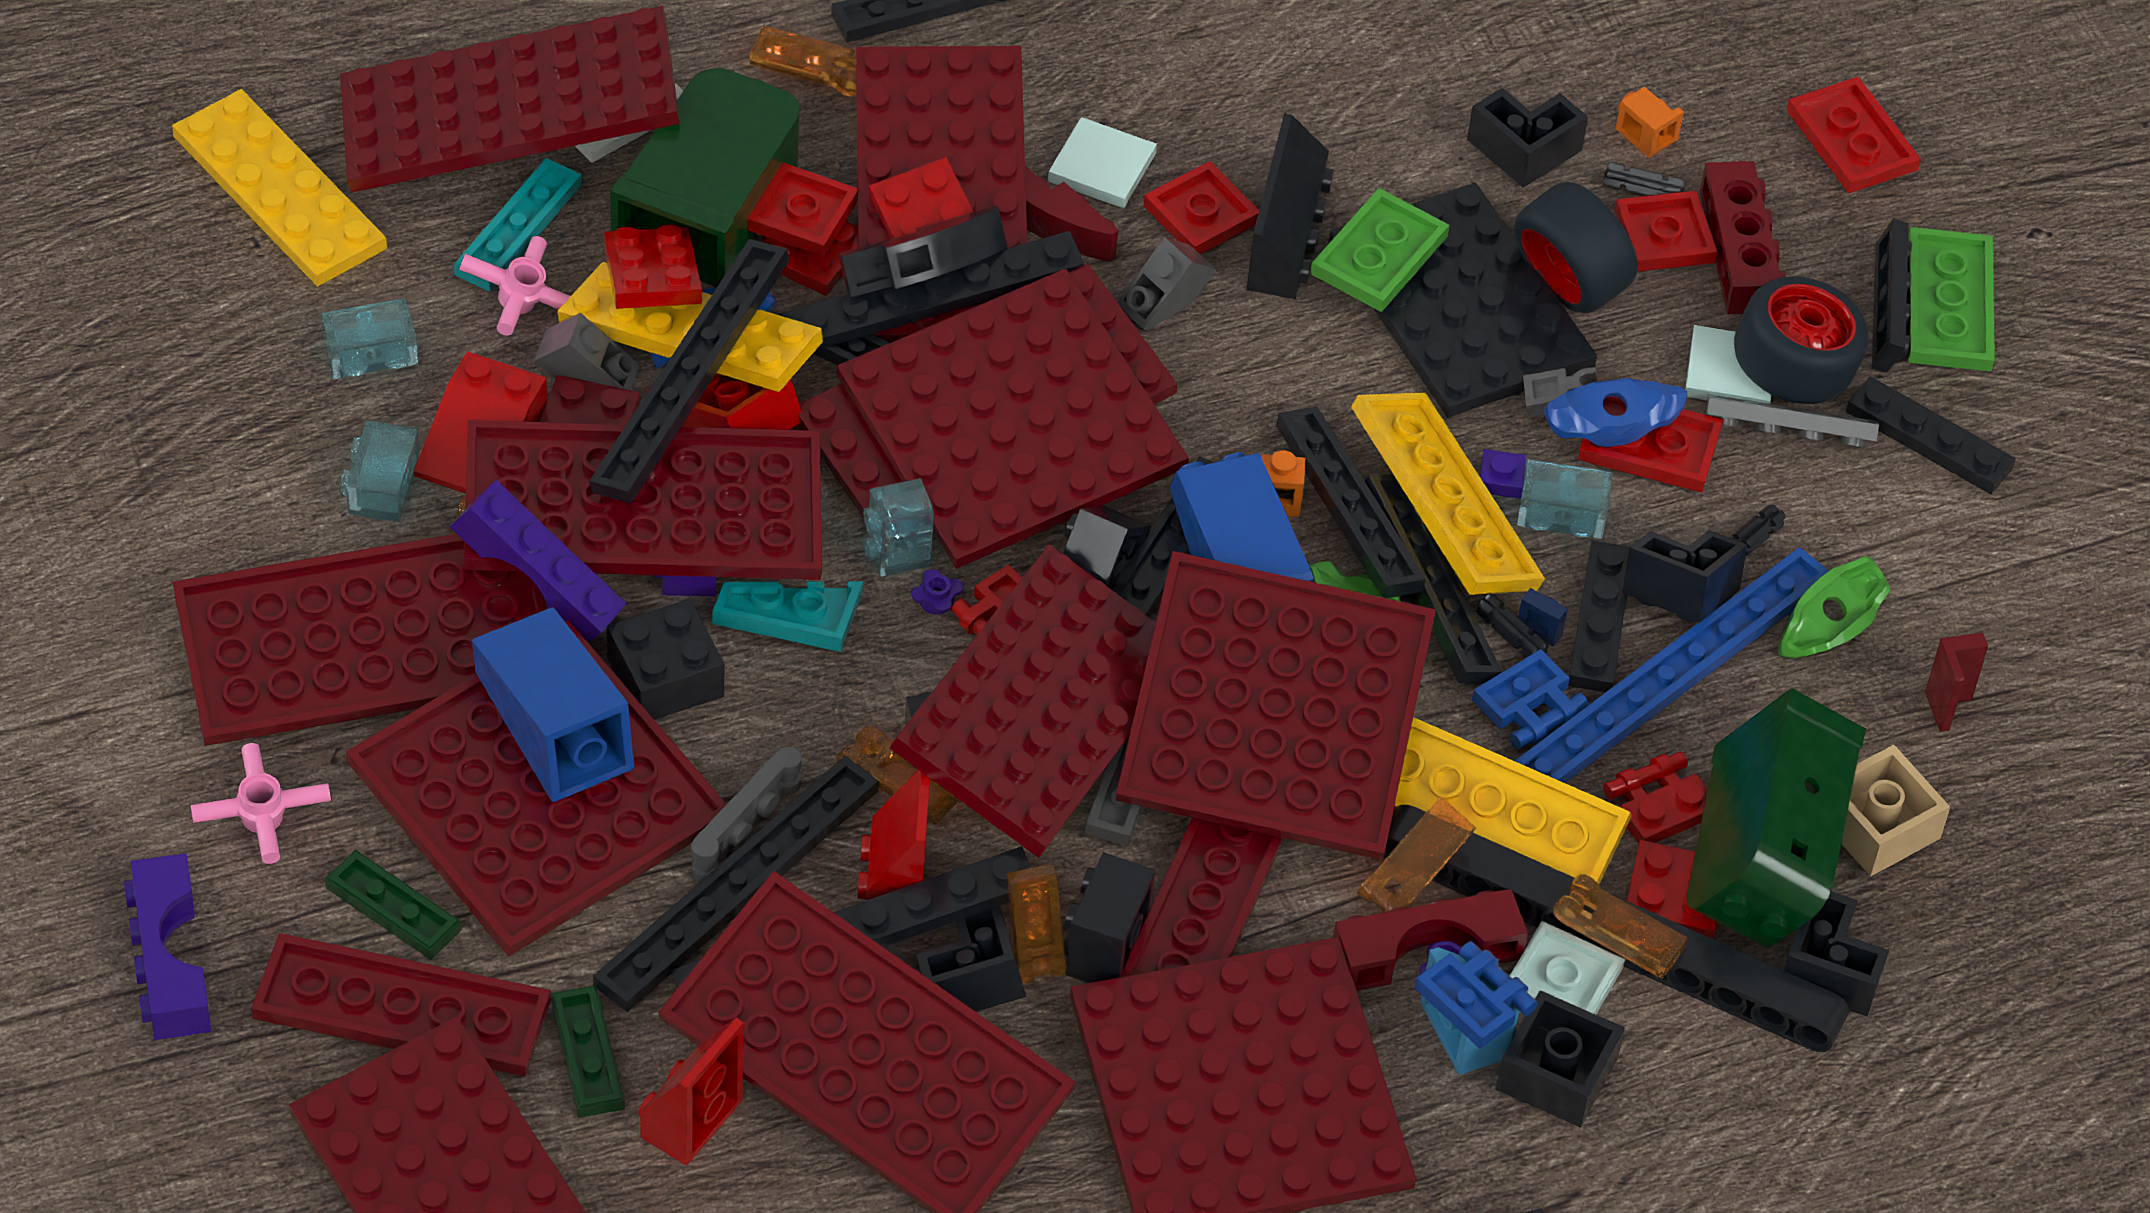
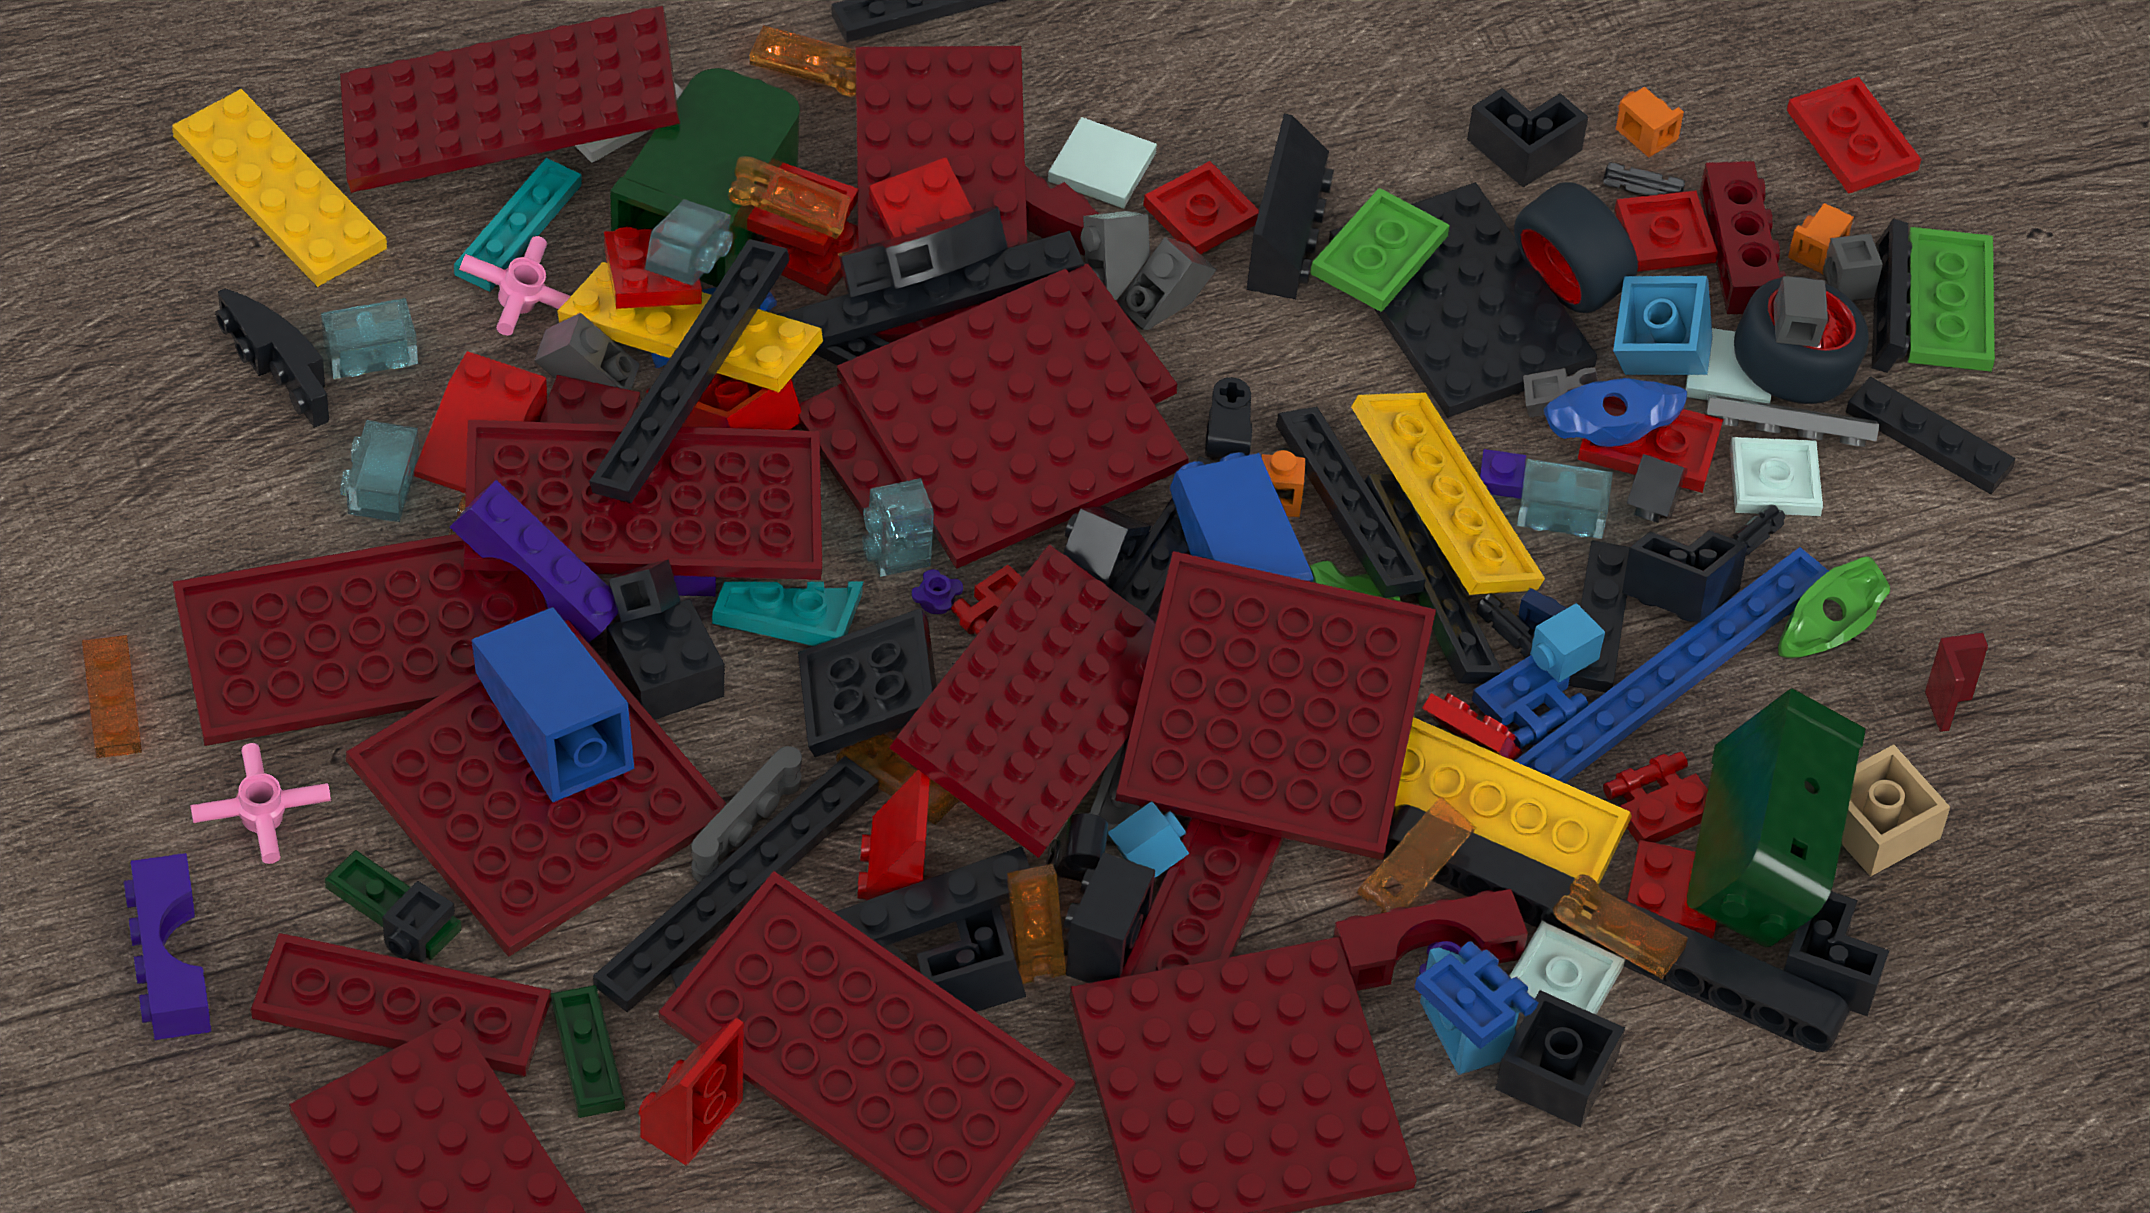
none -> clear orange plate [82,635,142,759]
none -> black slope [215,288,329,428]
none -> black bracket [382,880,455,963]
none -> black brick [609,559,681,622]
none -> clear light blue brick [645,199,733,285]
none -> clear orange plate [728,156,851,239]
none -> black plate [798,608,937,758]
none -> black piece [1045,813,1108,882]
none -> dark grey slope [1081,211,1150,300]
none -> dark azure brick [1107,801,1190,878]
none -> black piece [1205,377,1252,458]
none -> red plate [1422,693,1523,761]
none -> dark azure brick [1530,603,1605,683]
none -> dark azure slope [1613,276,1713,375]
none -> black brick [1627,454,1688,523]
none -> light aqua tile [1729,437,1823,516]
none -> dark grey brick [1773,276,1828,347]
none -> orange brick [1788,203,1854,275]
none -> dark grey brick [1822,233,1883,300]

